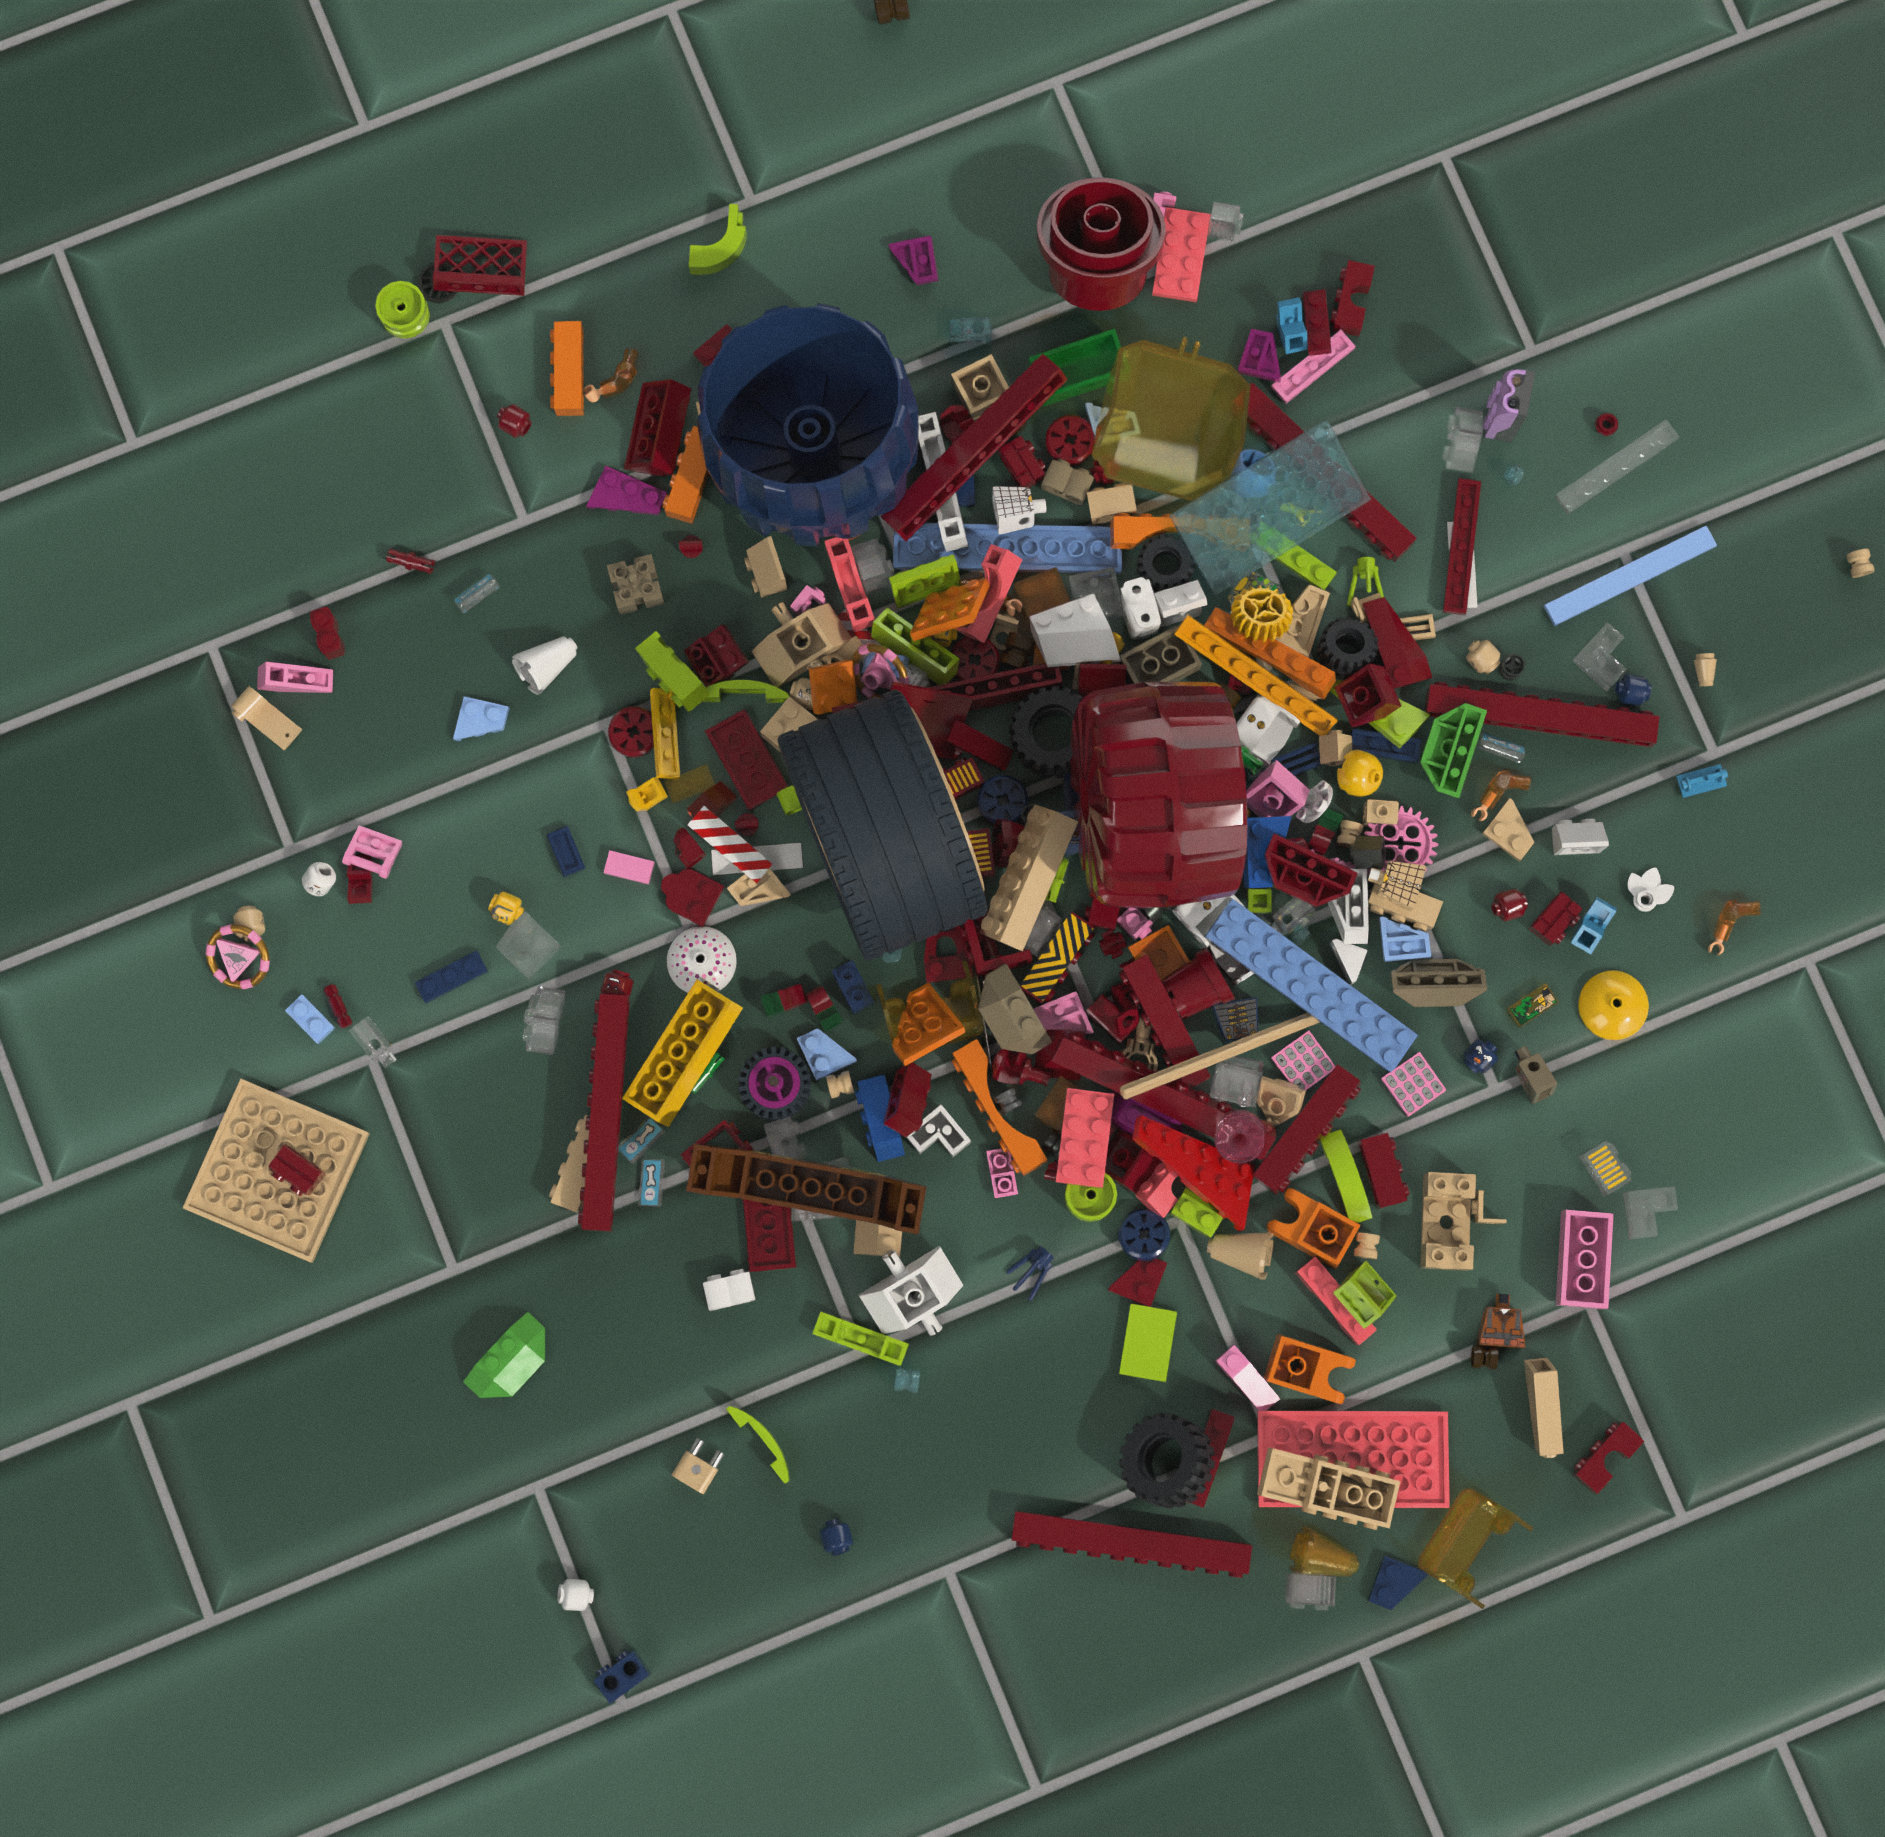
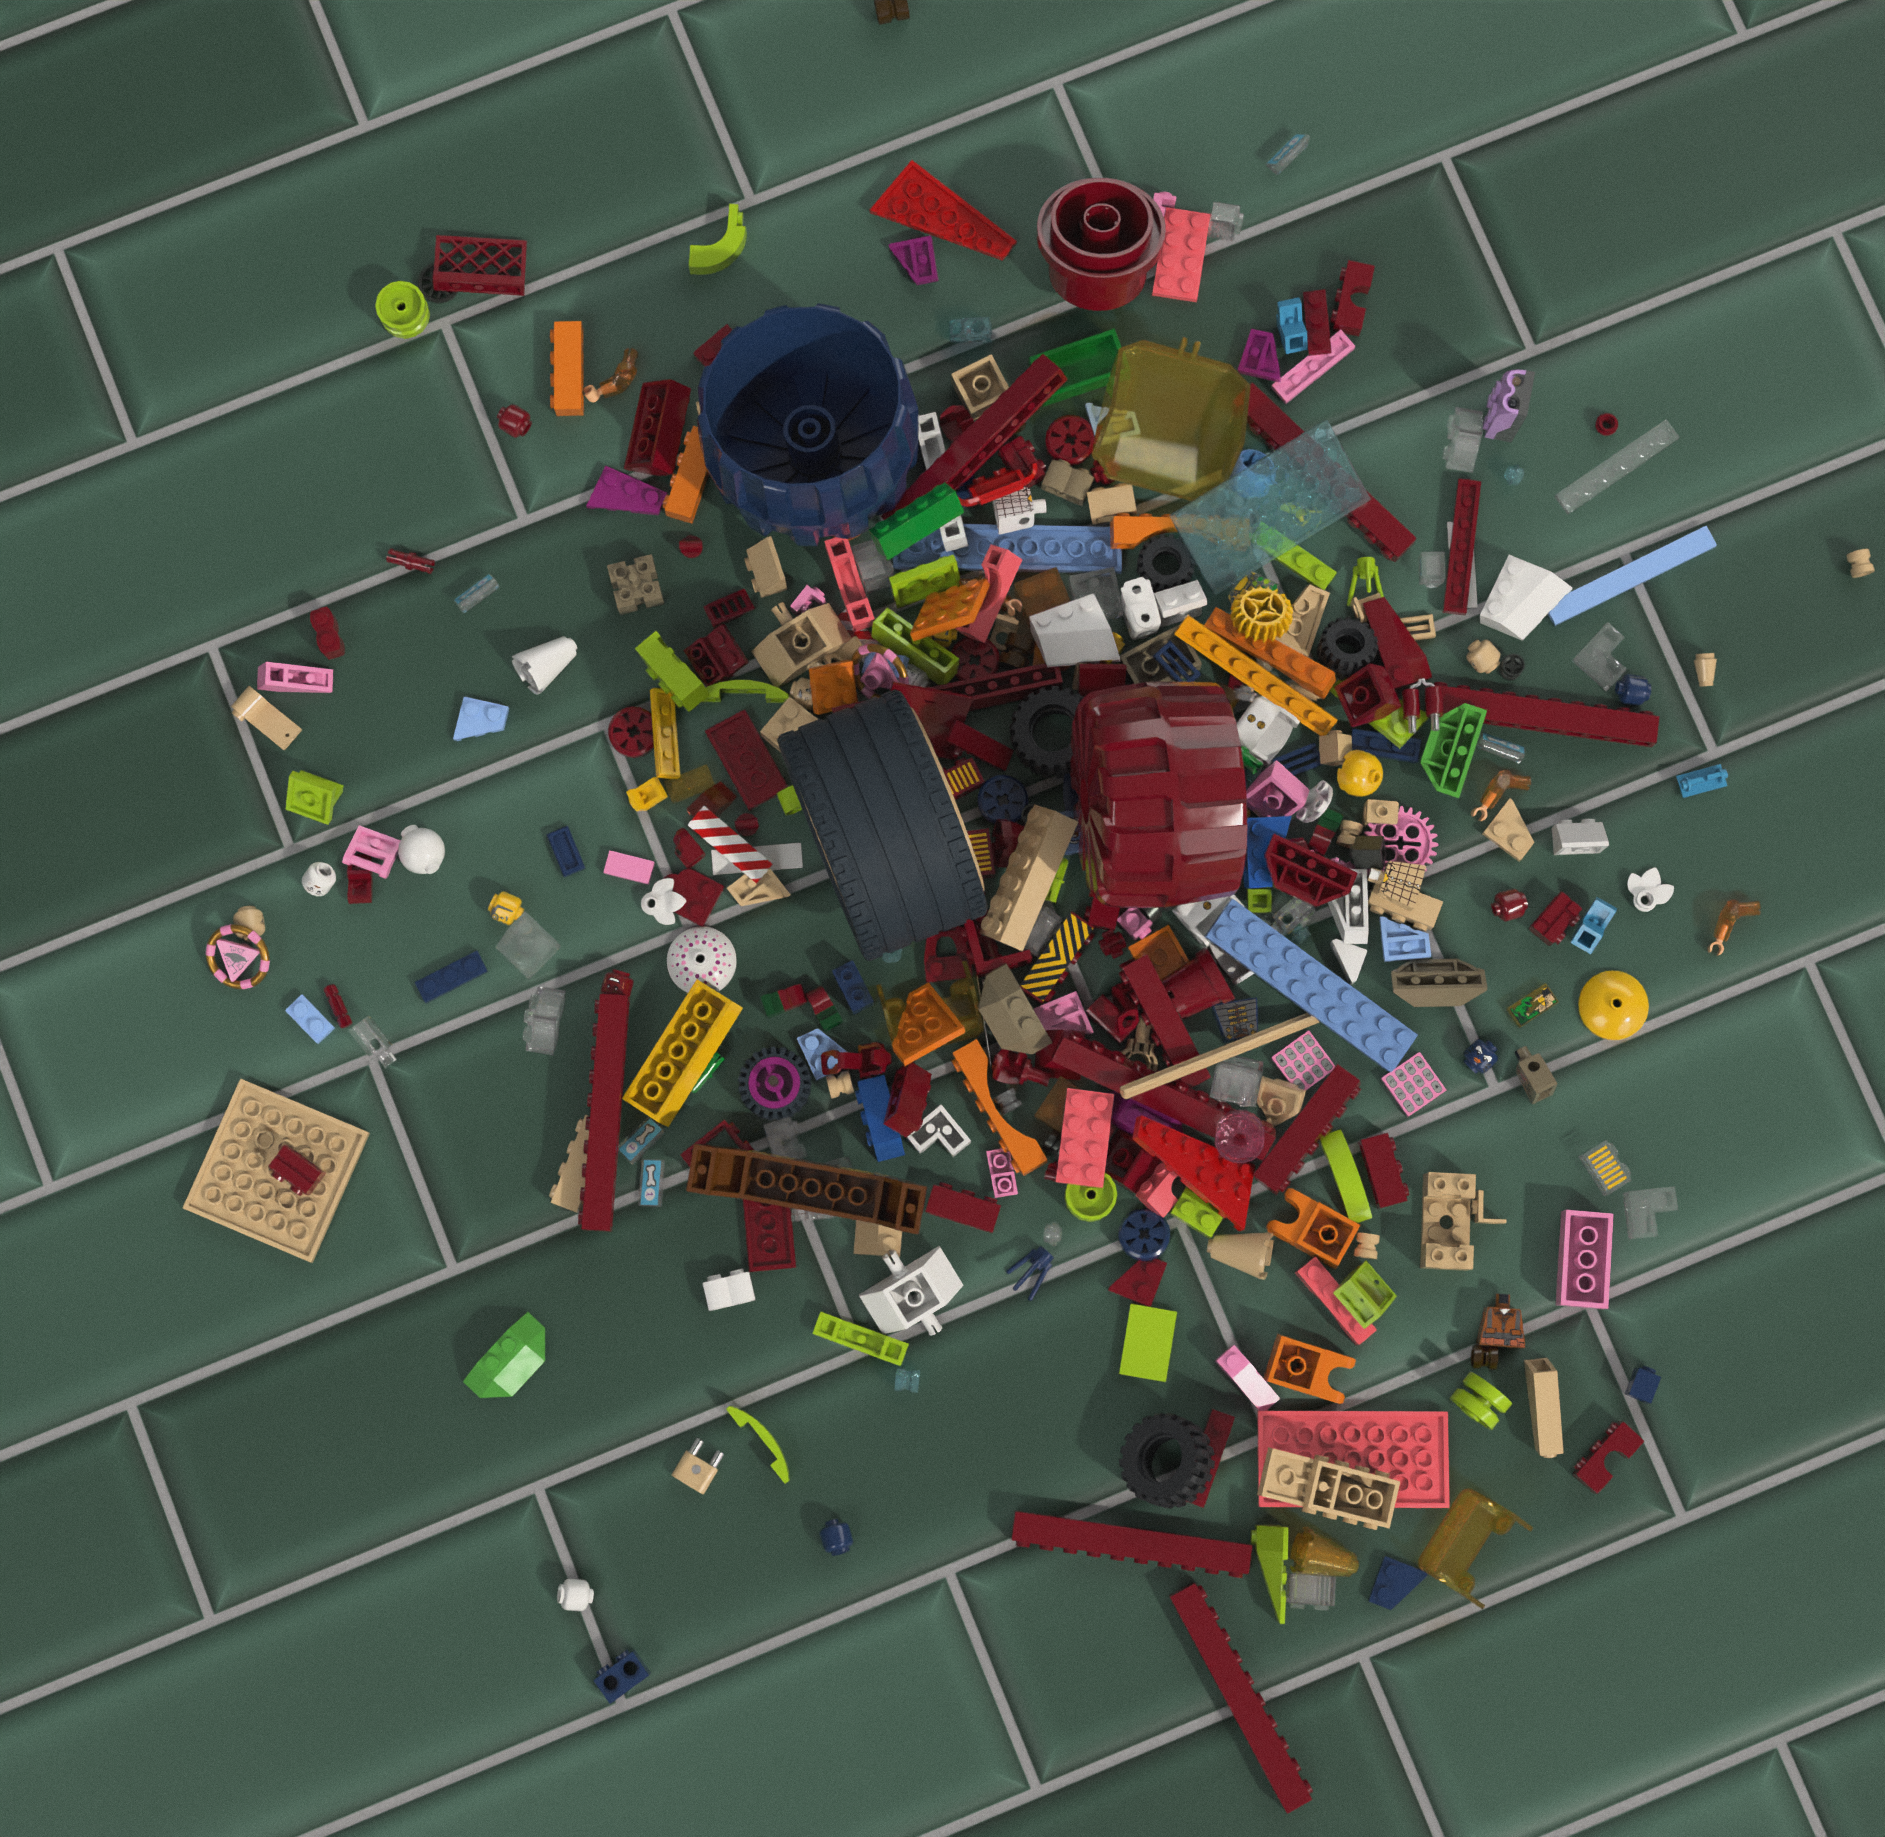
none -> lime bracket [286,770,344,825]
none -> white brick [398,825,445,874]
none -> white plate [641,878,686,925]
none -> dark red slope [703,589,755,630]
none -> dark red piece [821,1042,892,1079]
none -> green brick [868,482,964,560]
none -> red wing [869,160,1017,261]
none -> dark red brick [925,1182,1001,1234]
none -> red plate [958,462,1038,507]
none -> clear plate [1044,1222,1062,1247]
none -> dark blue tile [1153,641,1201,682]
none -> dark red brick [1169,1582,1313,1814]
none -> clear plate [1234,685,1258,703]
none -> lime wedge [1251,1525,1288,1624]
none -> clear slope [1266,134,1310,175]
none -> dark red piece [1402,679,1443,734]
none -> clear brick [1418,552,1446,588]
none -> lime wheel [1450,1372,1512,1430]
none -> white wedge [1480,555,1572,641]
none -> dark blue brick [1625,1365,1661,1404]

